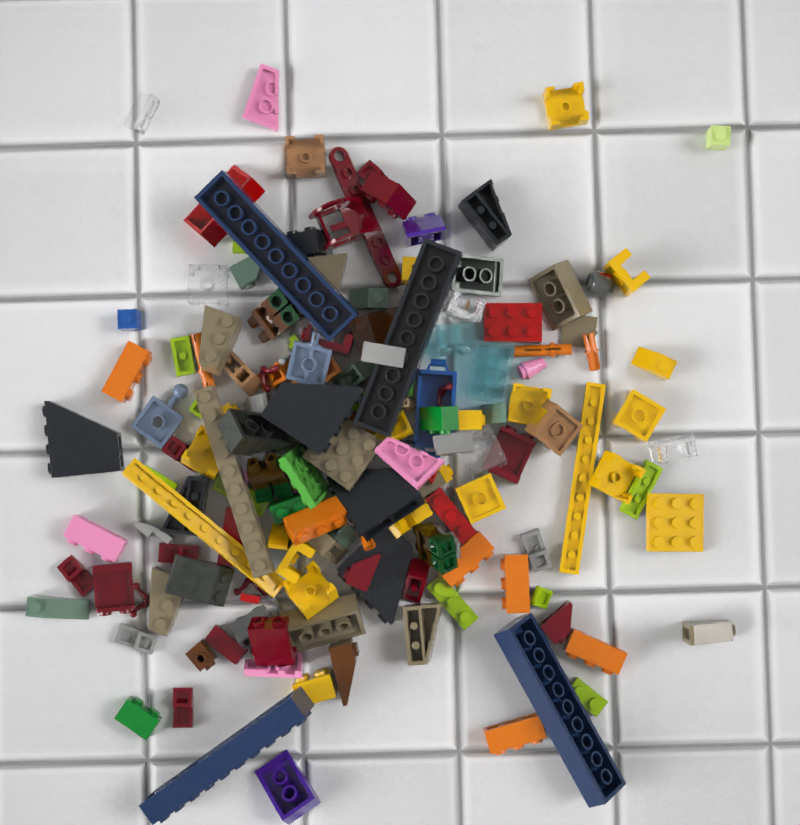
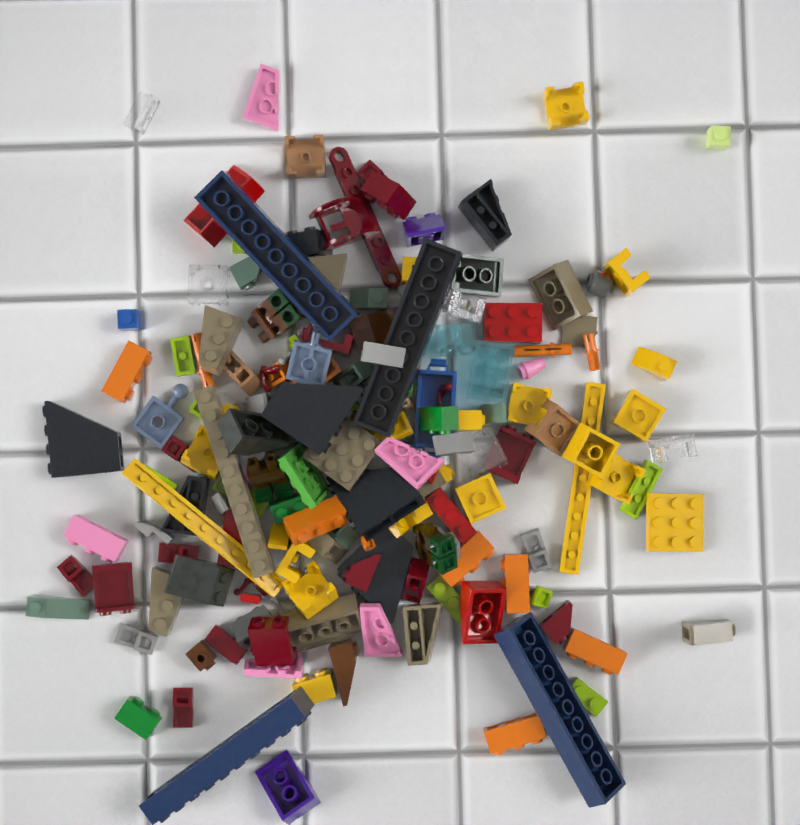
dark red piece [129,582,150,618] -> none
none -> light grey slope [210,492,231,516]
none -> bright pink wing [360,603,404,657]
none -> red slope [460,581,507,644]
none -> yellow brick [562,423,620,478]

